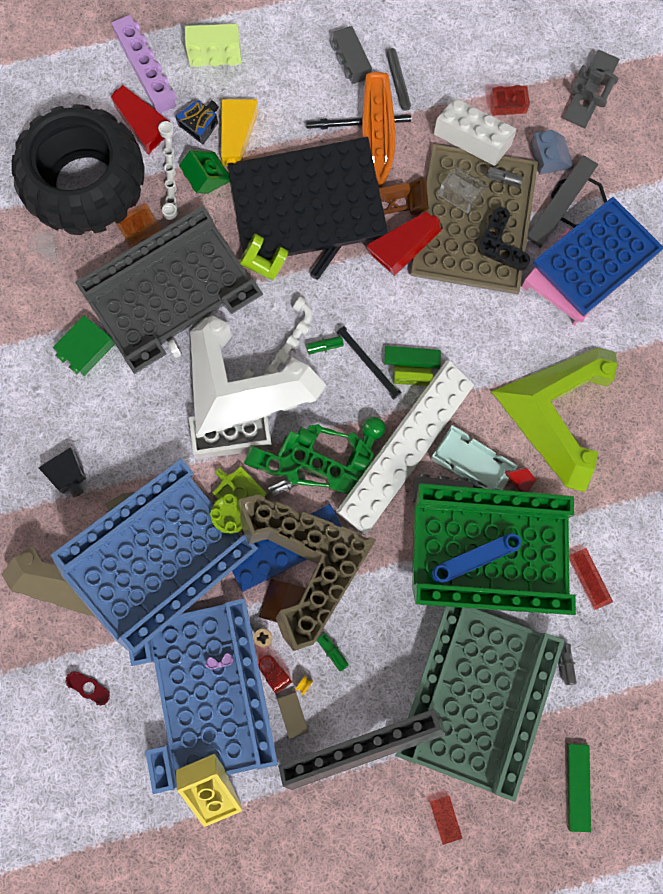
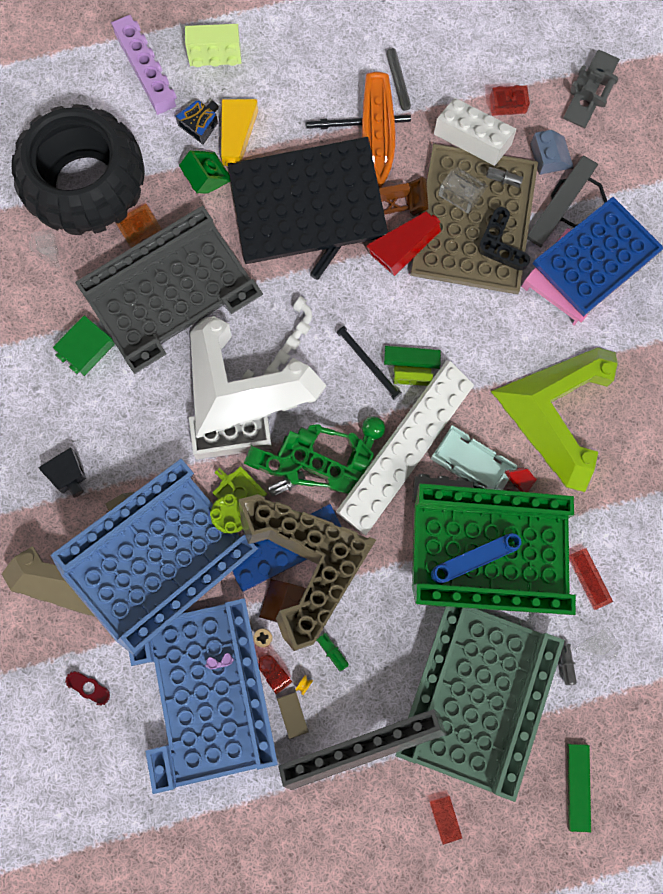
red slope [111,85,170,155] -> none
white bar [158,121,178,220] -> none
white tile [167,339,182,358] -> none
light yellow slope [176,754,242,827] -> none
lime connector [239,234,288,281] -> none
green axle [306,336,344,355] -> none
dark grey brick [331,26,372,84] -> none

